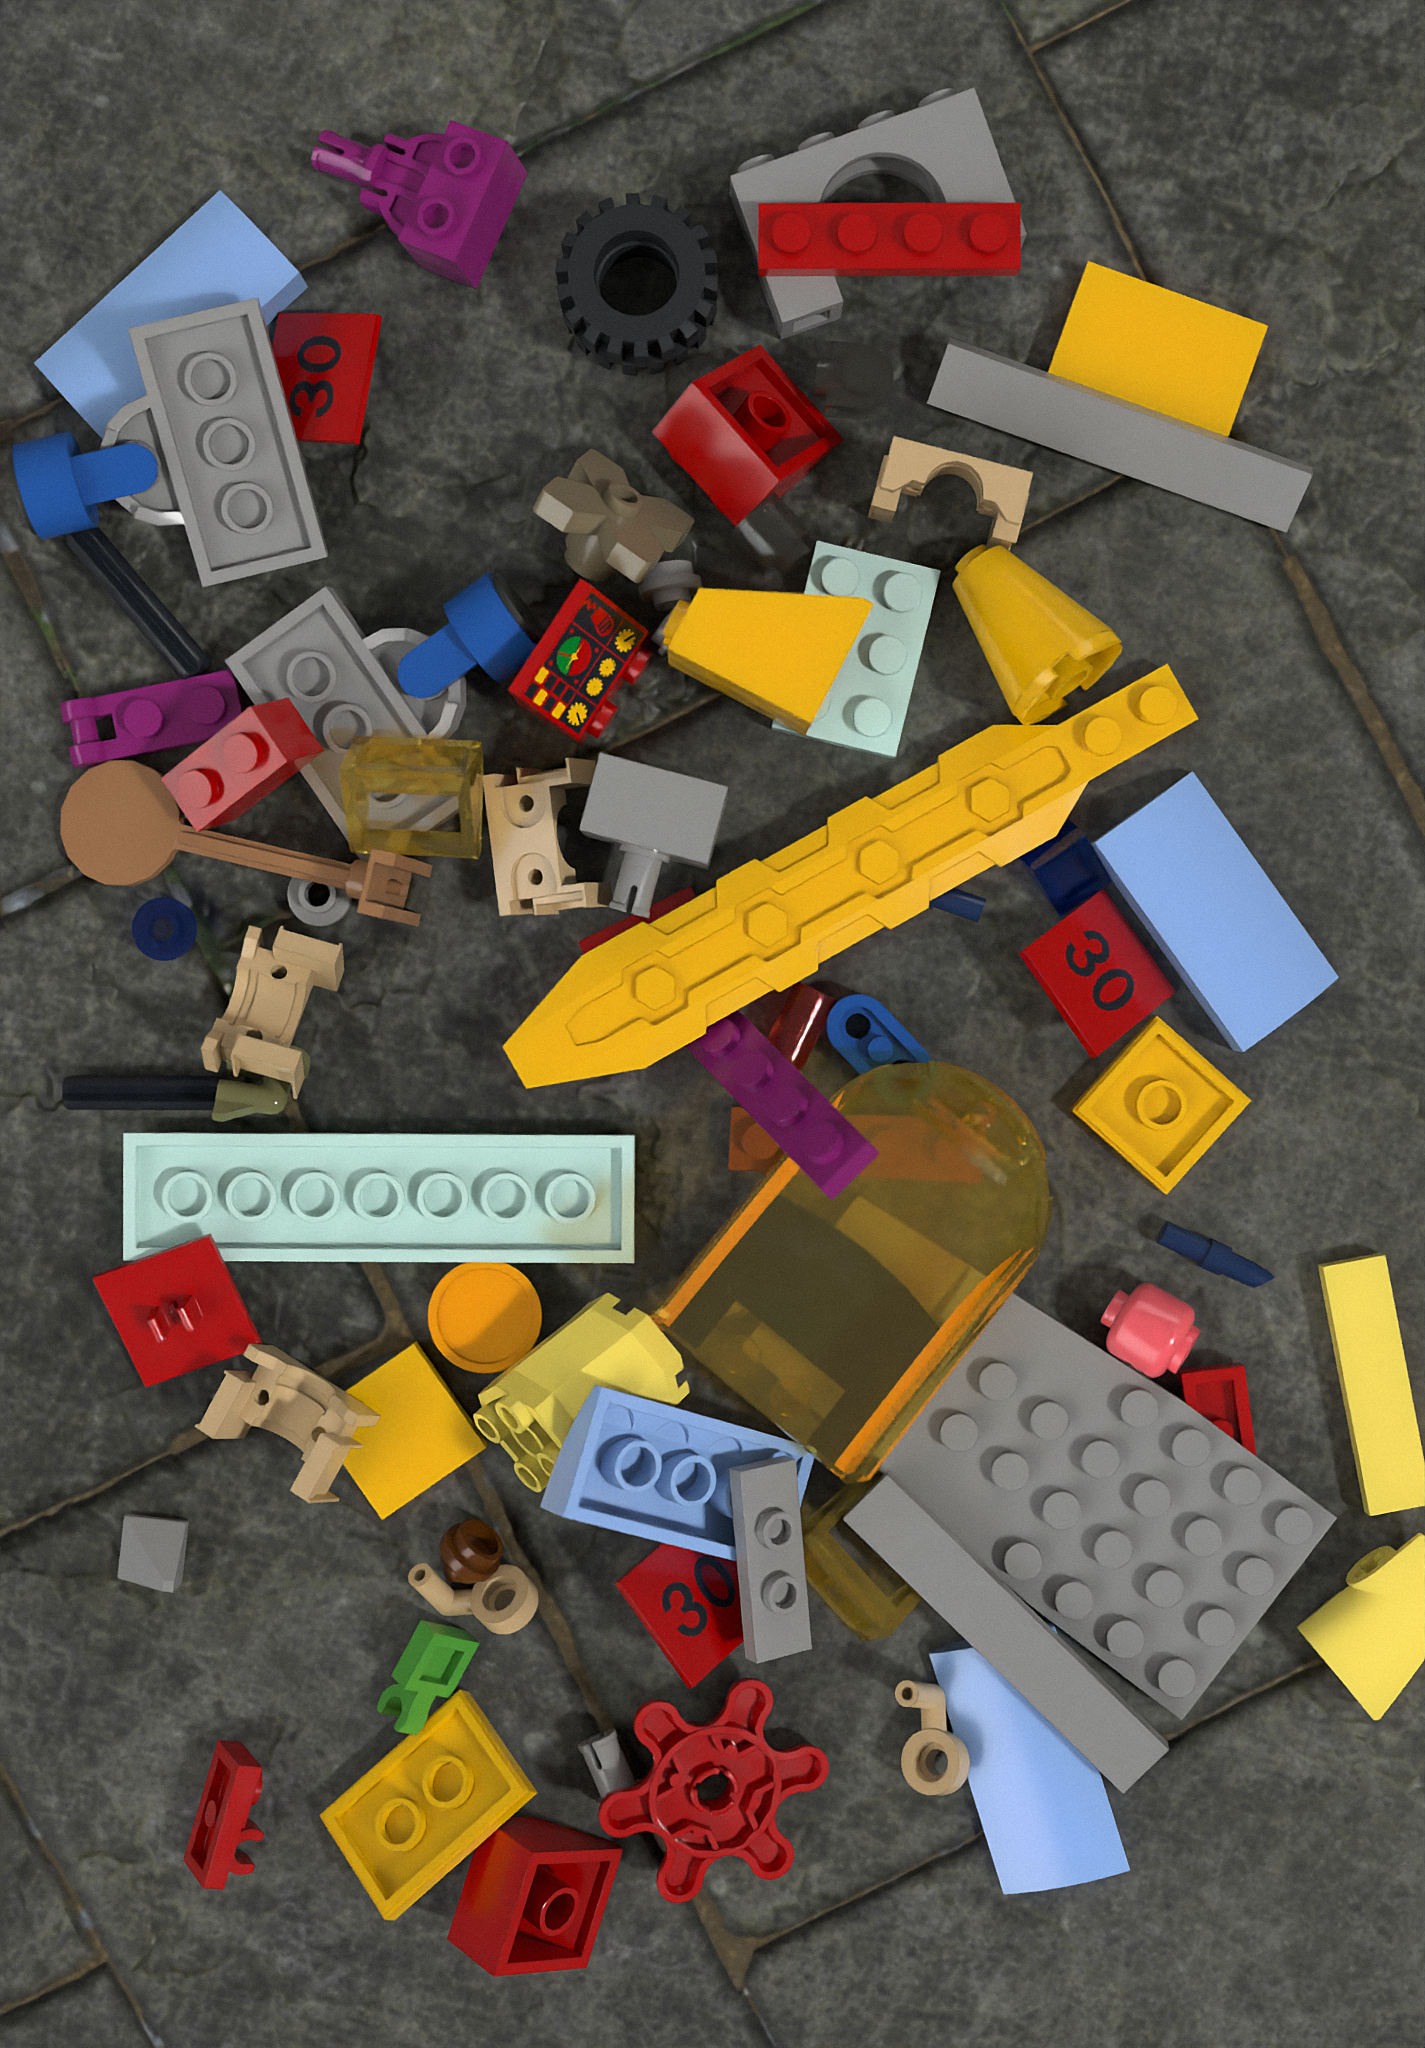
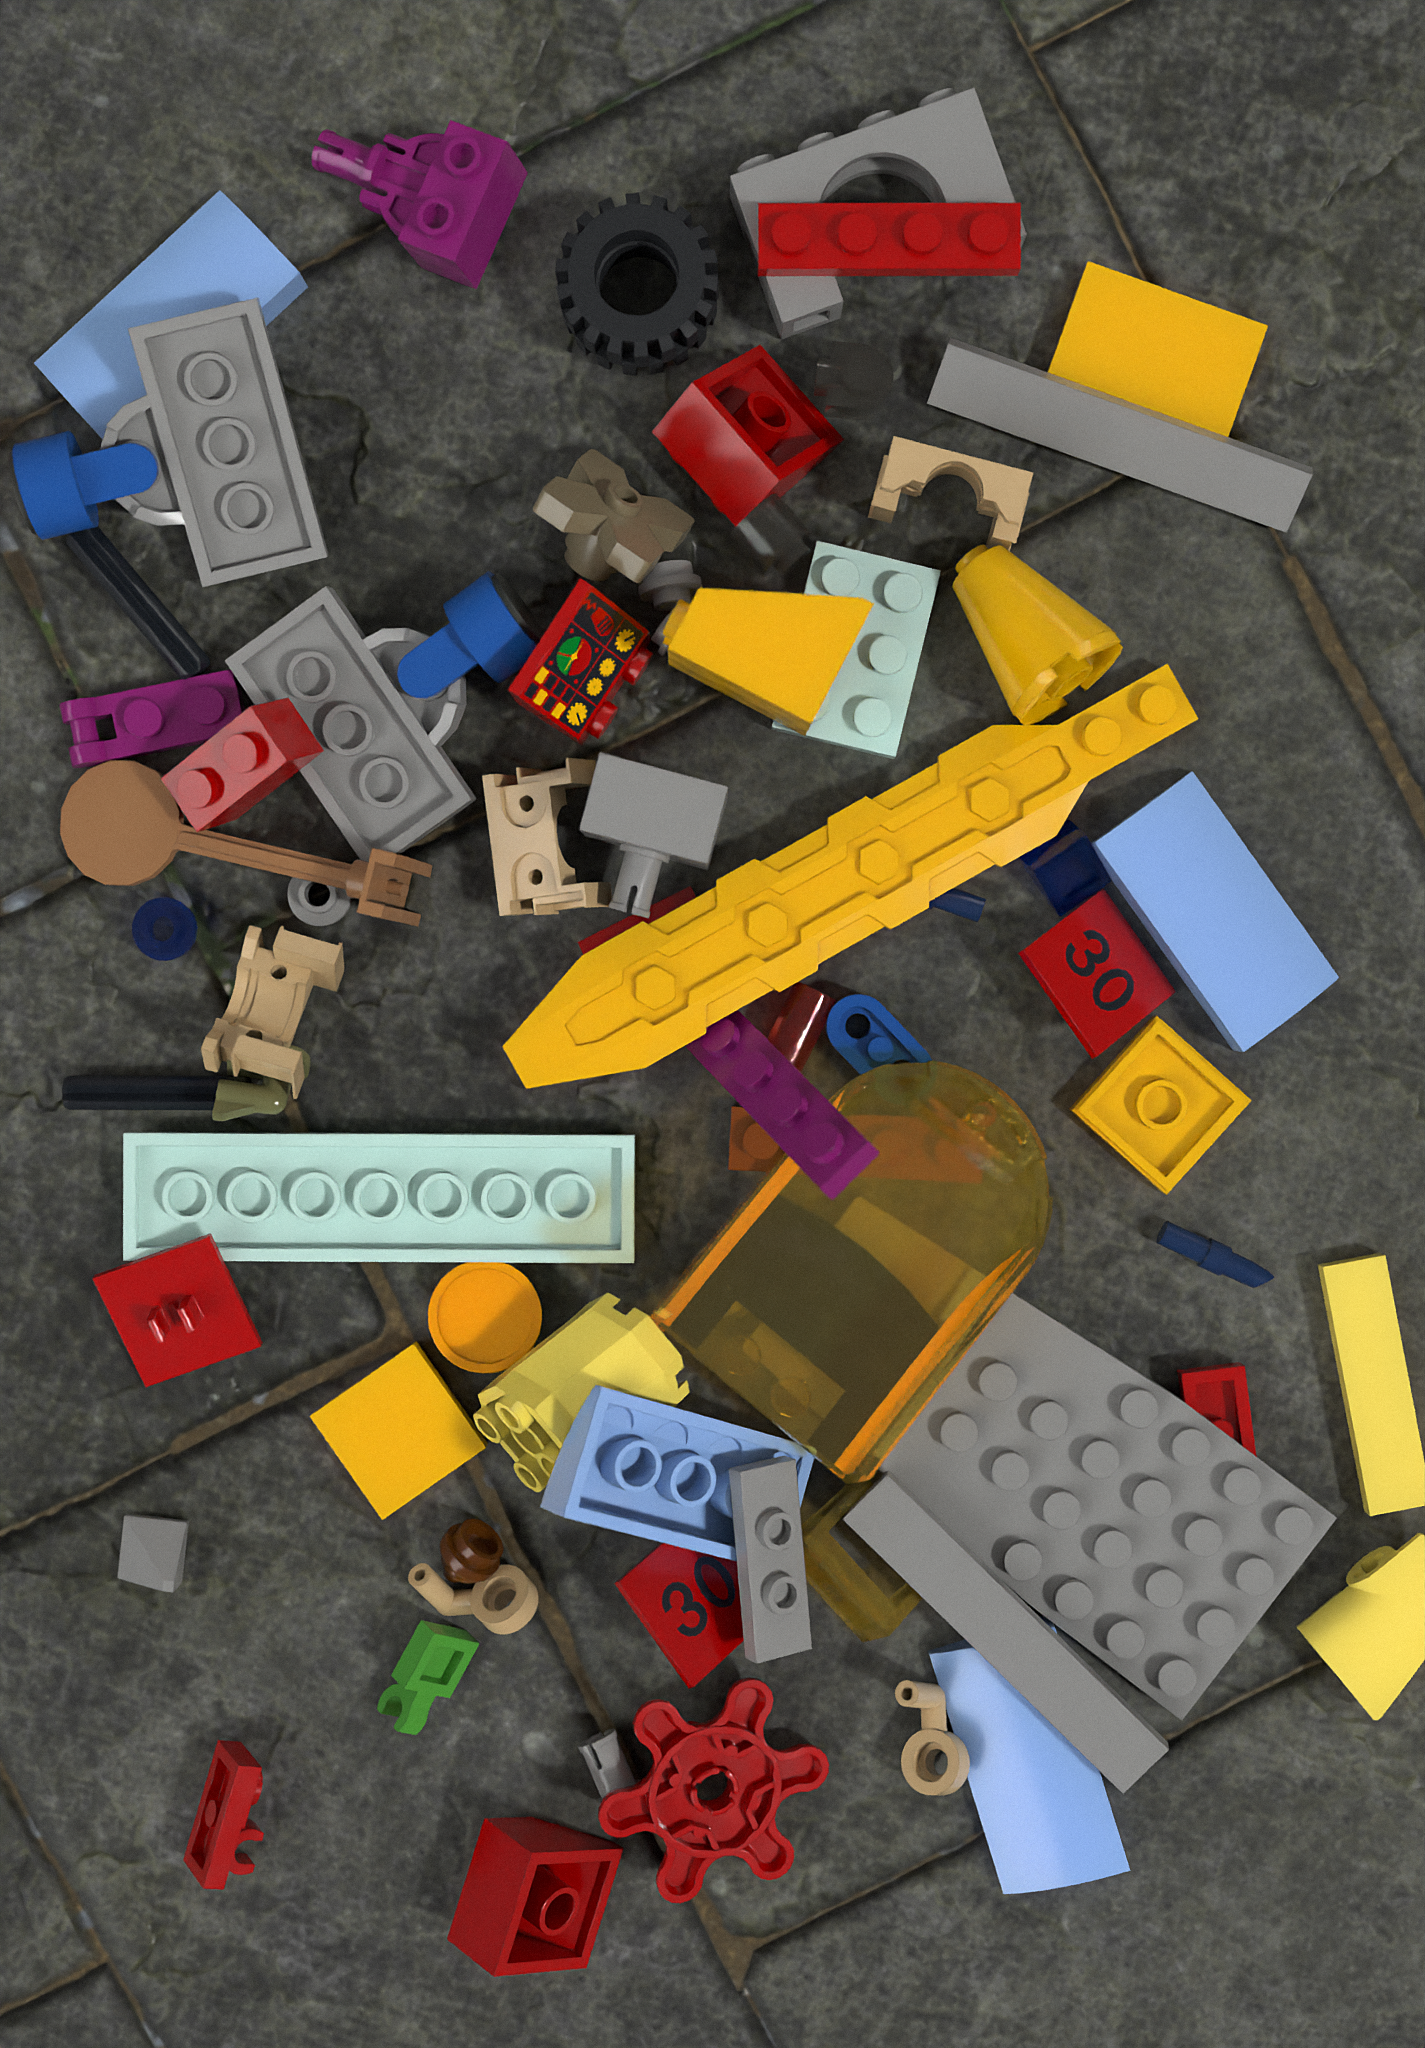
tan piece [195,1344,381,1503] -> none
red piece [272,313,382,445] -> none
yellow tile [319,1689,538,1921] -> none
clear yellow tile [339,736,484,859] -> none
coral head [1100,1282,1201,1378] -> none

